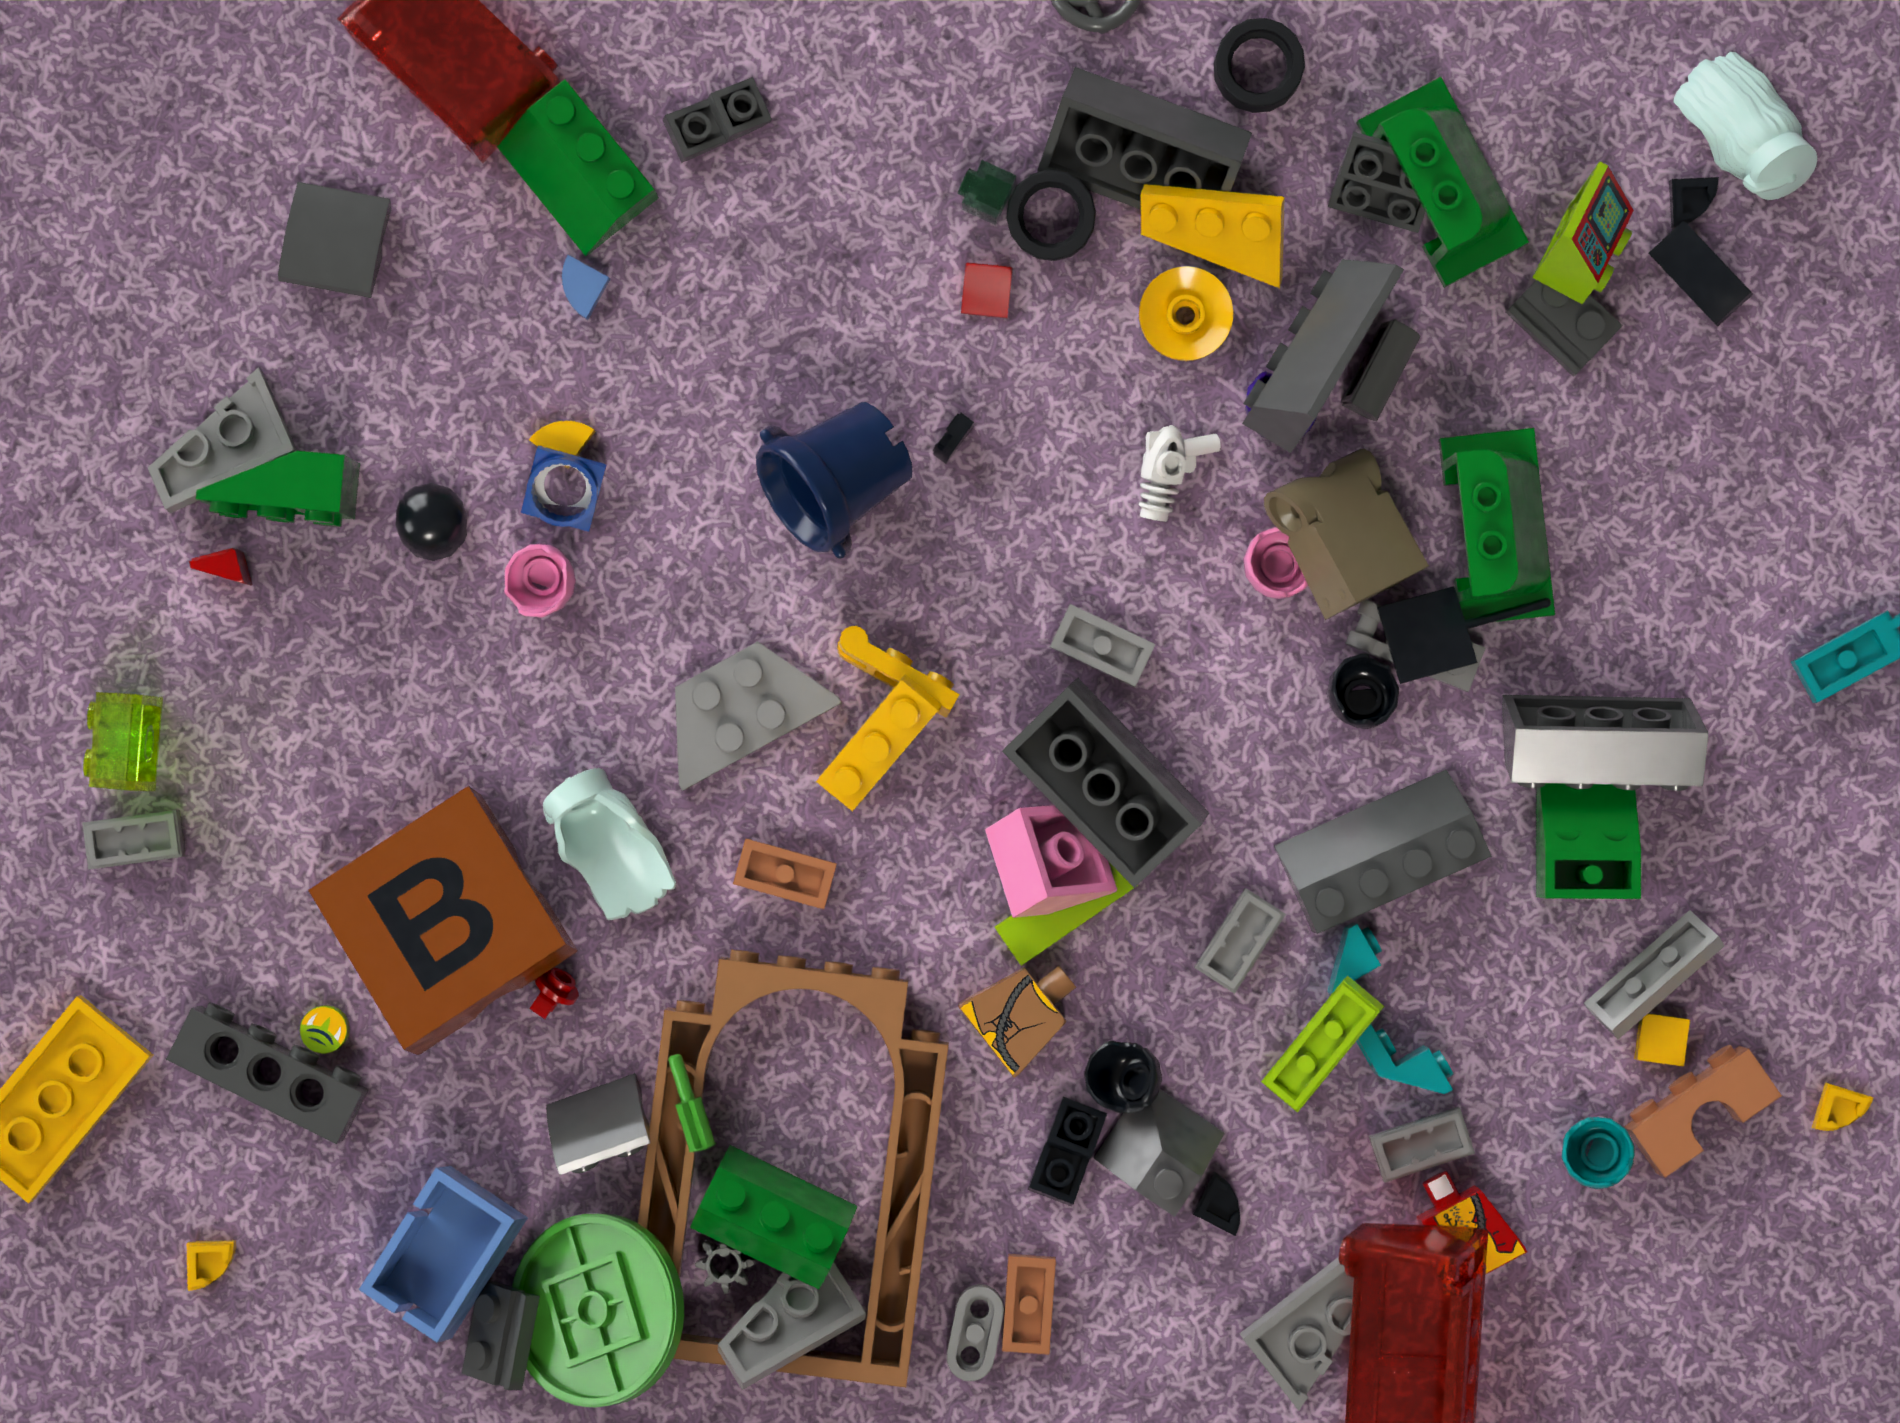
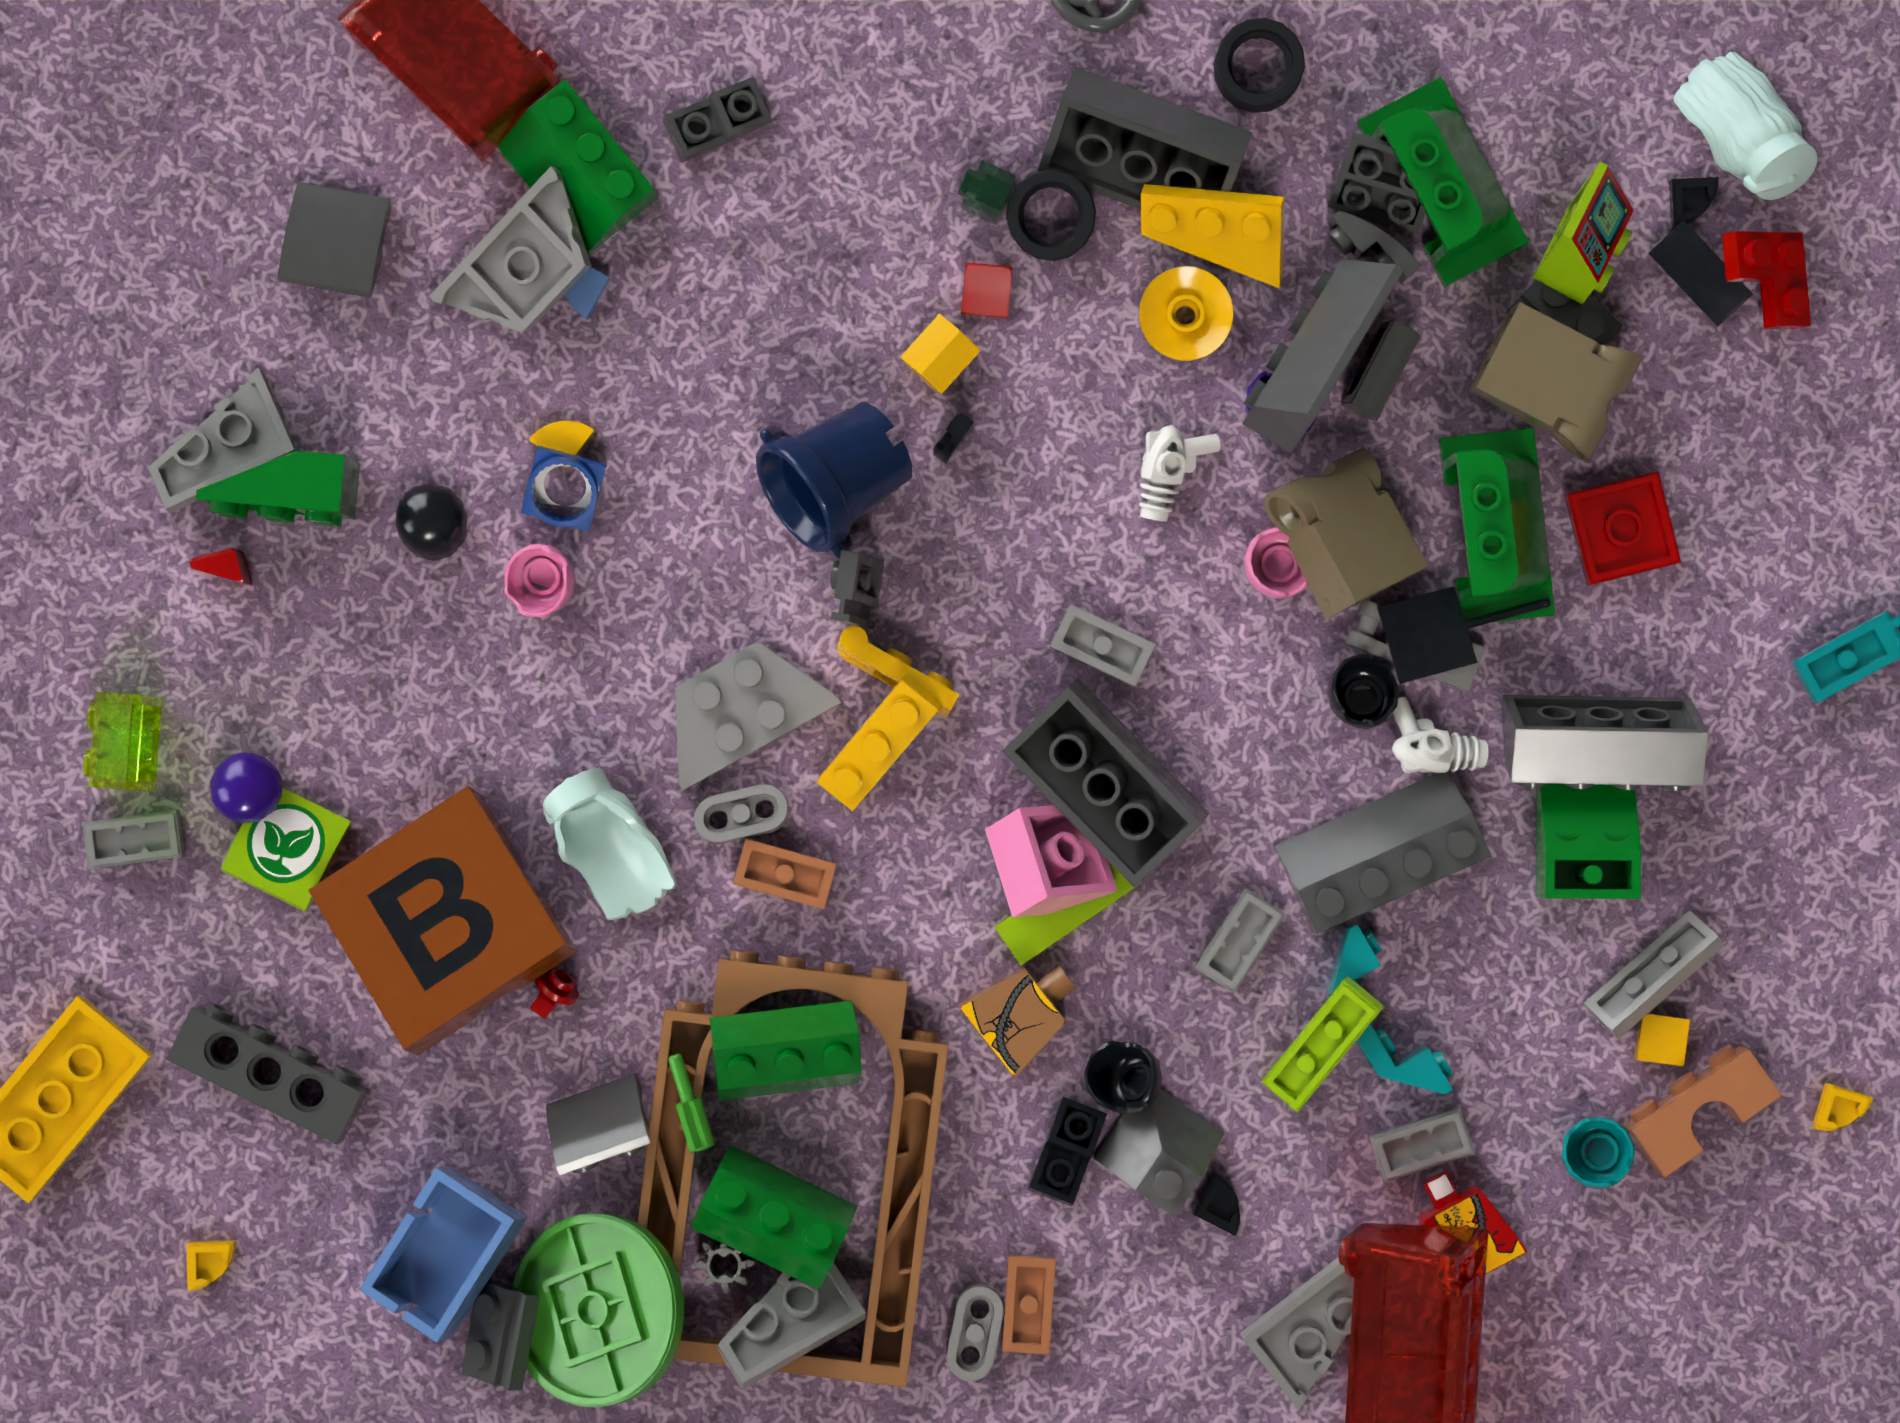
tile [300,1005,350,1054] -> none
none -> dark purple hair [210,752,283,824]
none -> slope [221,788,351,912]
none -> light grey wing [429,167,591,333]
none -> light grey plate [694,784,789,844]
none -> green slope [709,1000,862,1101]
none -> dark grey plate [830,550,884,629]
none -> yellow piece [900,313,981,394]
none -> dark grey slope [1327,211,1422,284]
none -> white piece [1392,697,1488,773]
none -> dark tan piece [1467,302,1643,463]
none -> red plate [1564,471,1682,586]
none -> red plate [1722,231,1811,329]

